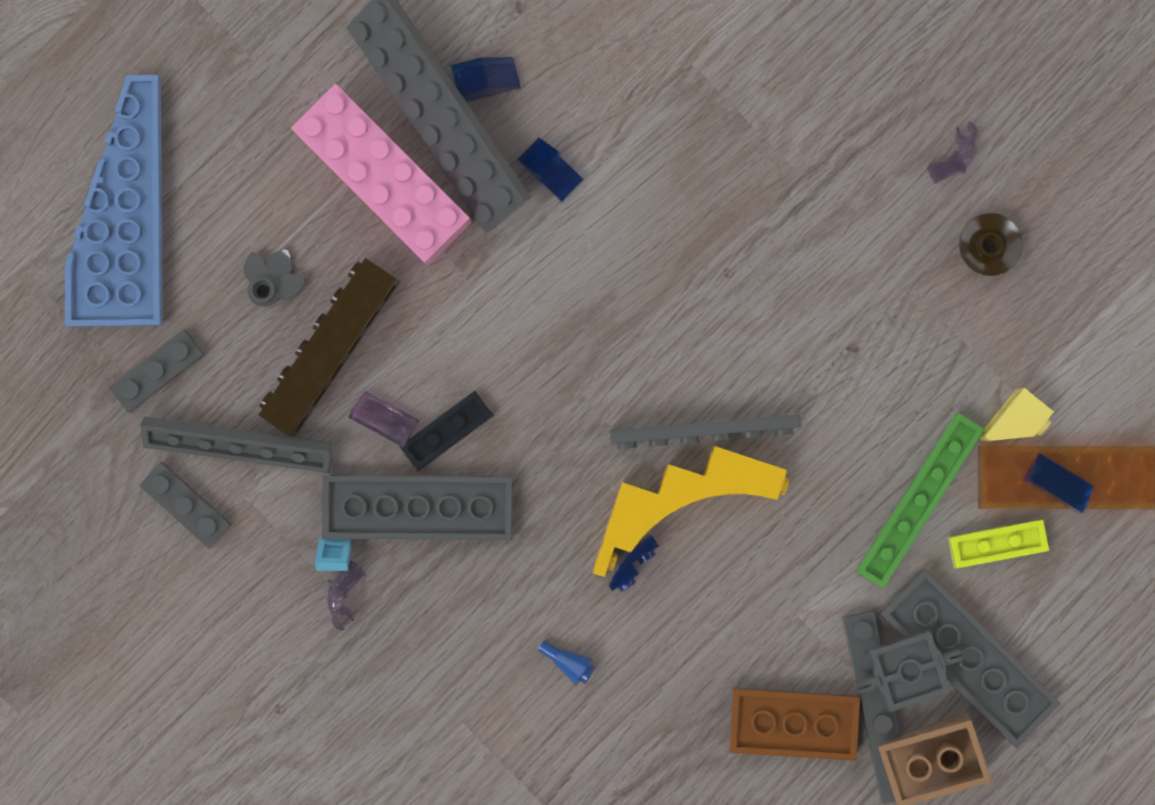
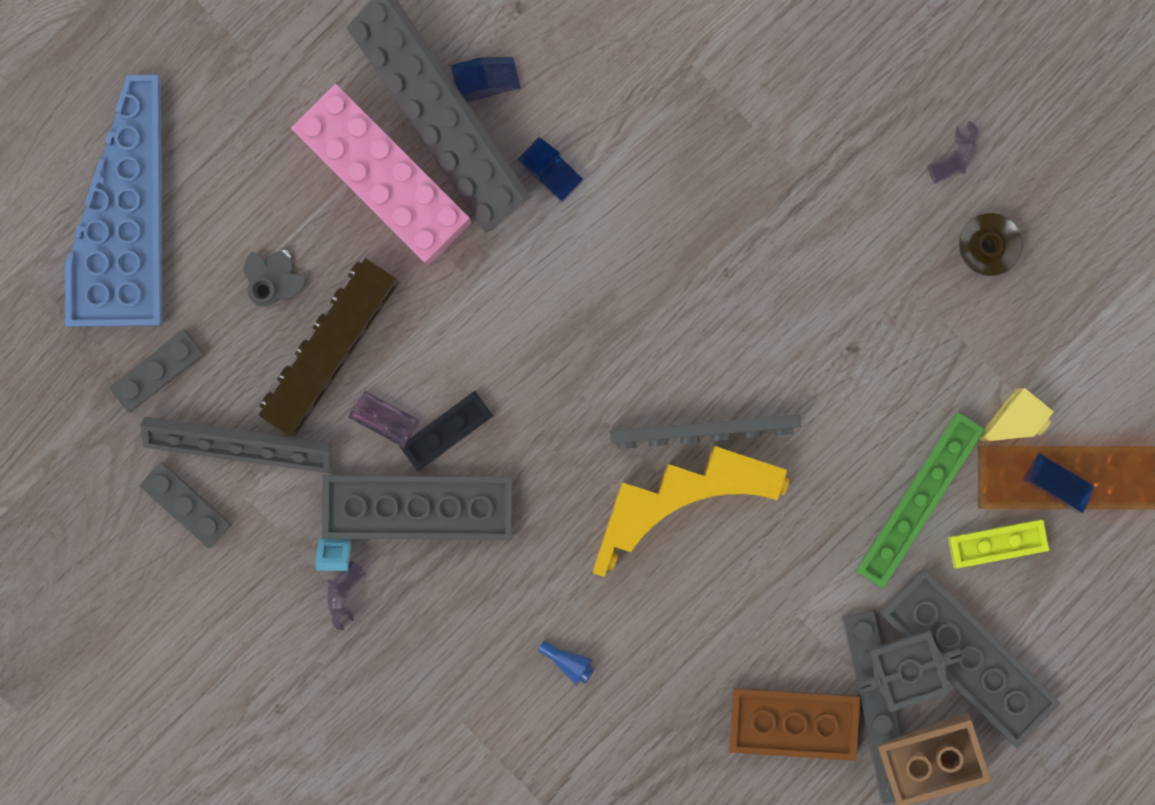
clear blue slope [608,534,659,592] -> none

